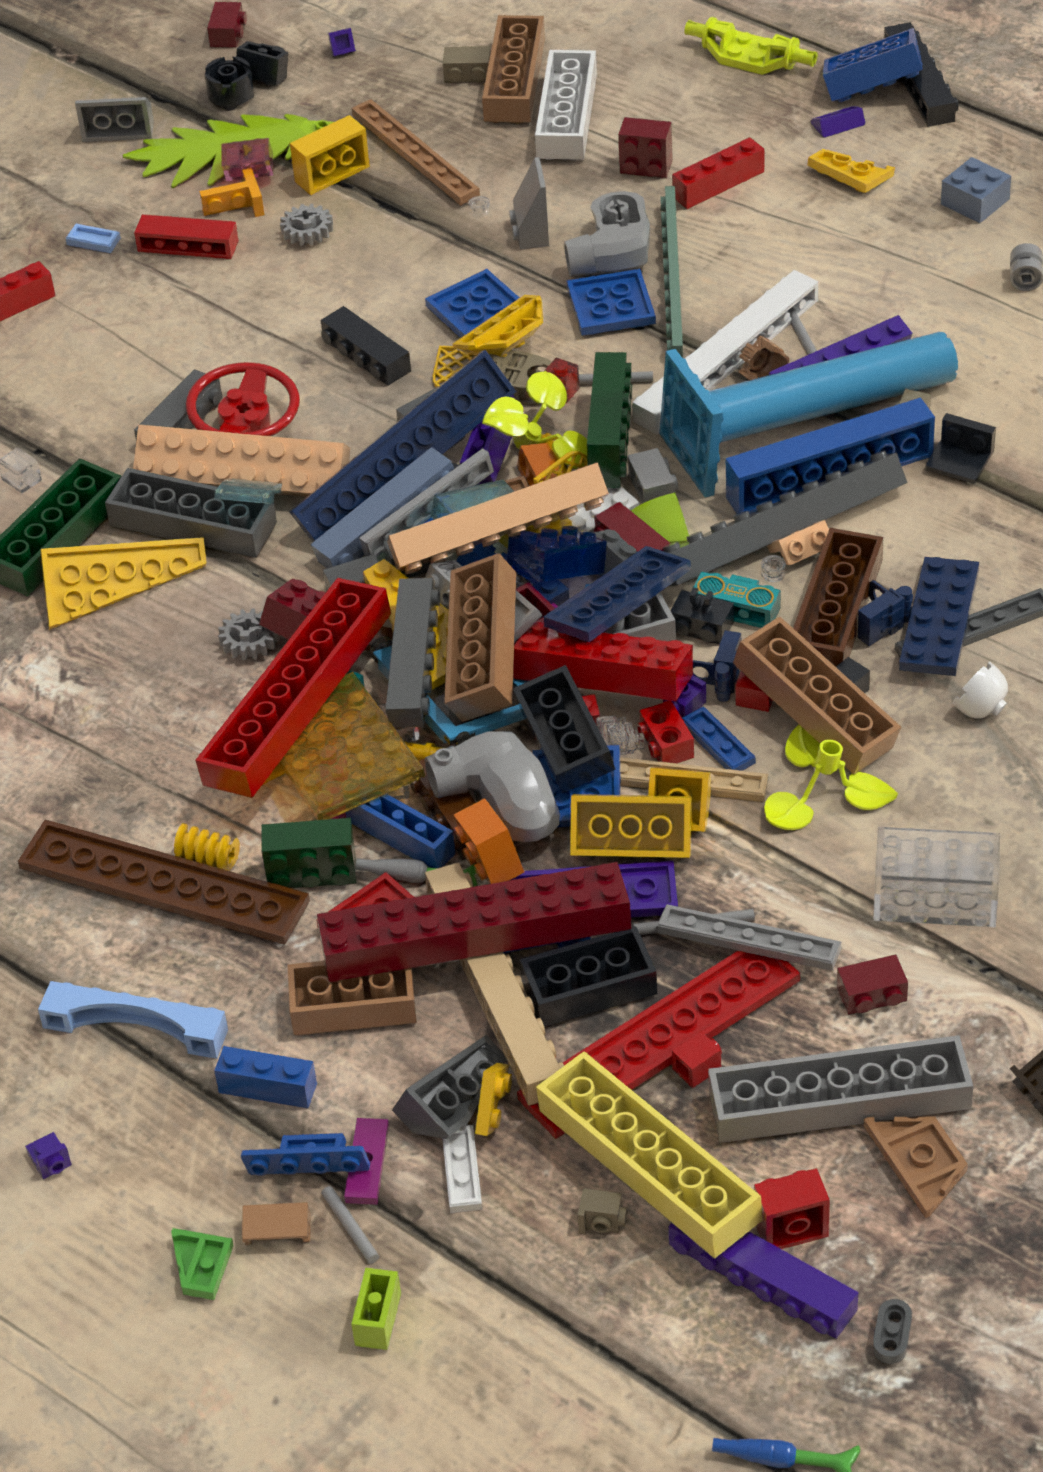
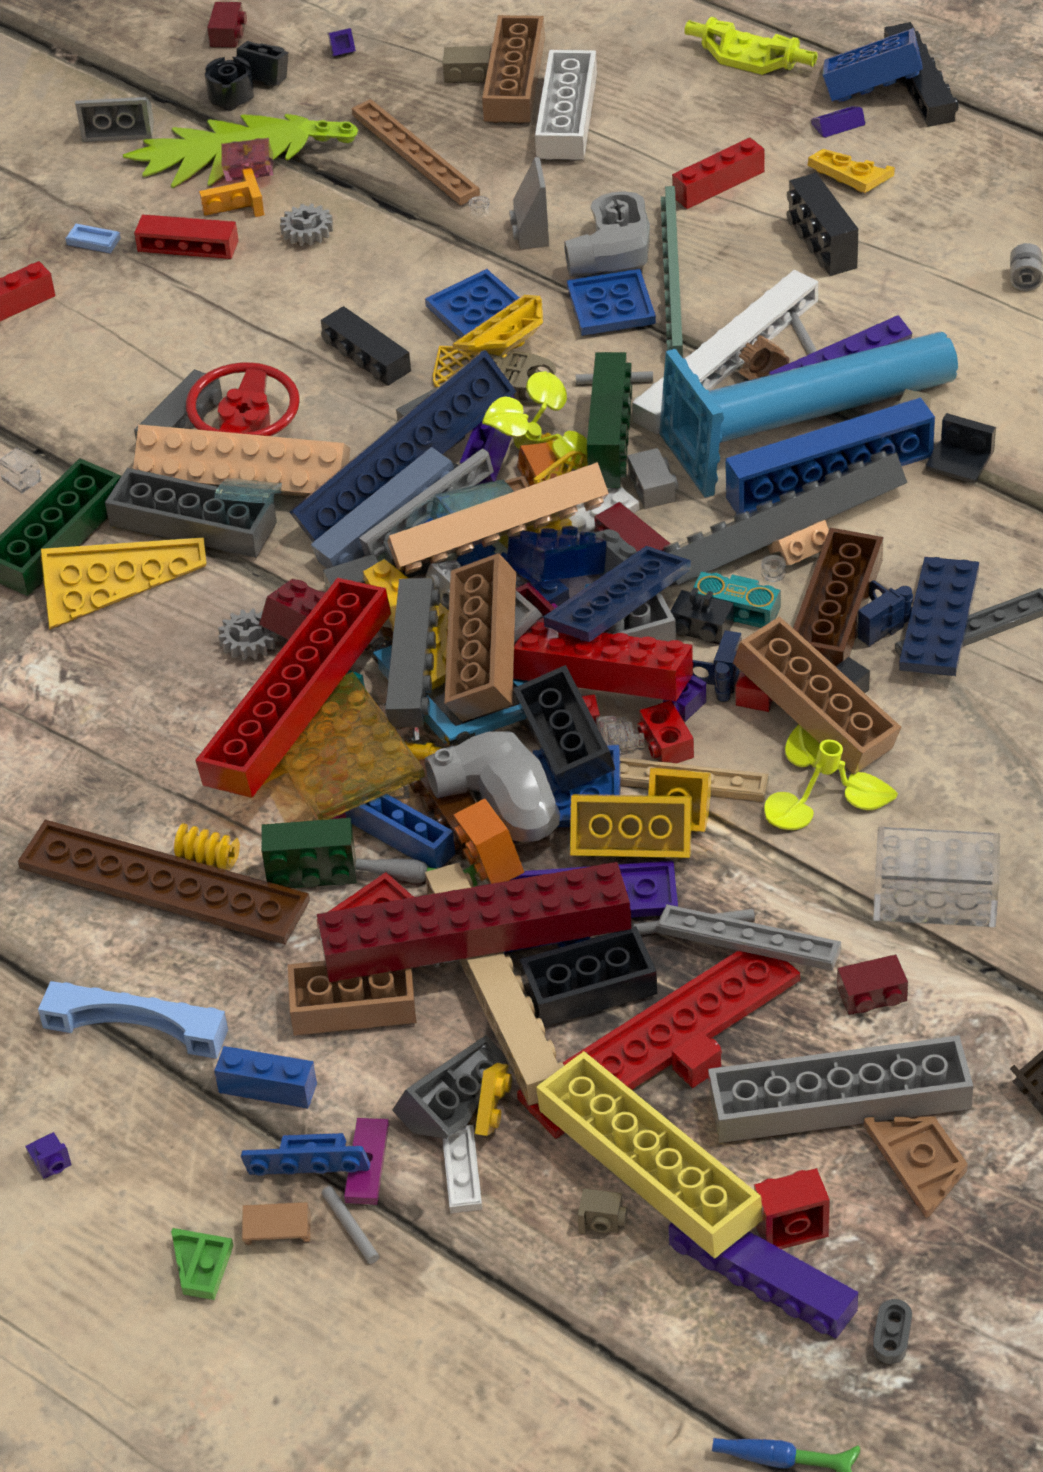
yellow brick [290,115,370,196] -> none
lime brick [351,1268,401,1350] -> none
clear red brick [545,357,580,404] -> none
dark red brick [618,117,673,178] -> none
lime brick [630,493,689,545] -> none
blue tile [682,706,756,771] -> none
sand blue brick [941,157,1011,223] -> none
white cylinder [952,662,1008,719] -> none
none -> black brick [786,173,859,276]

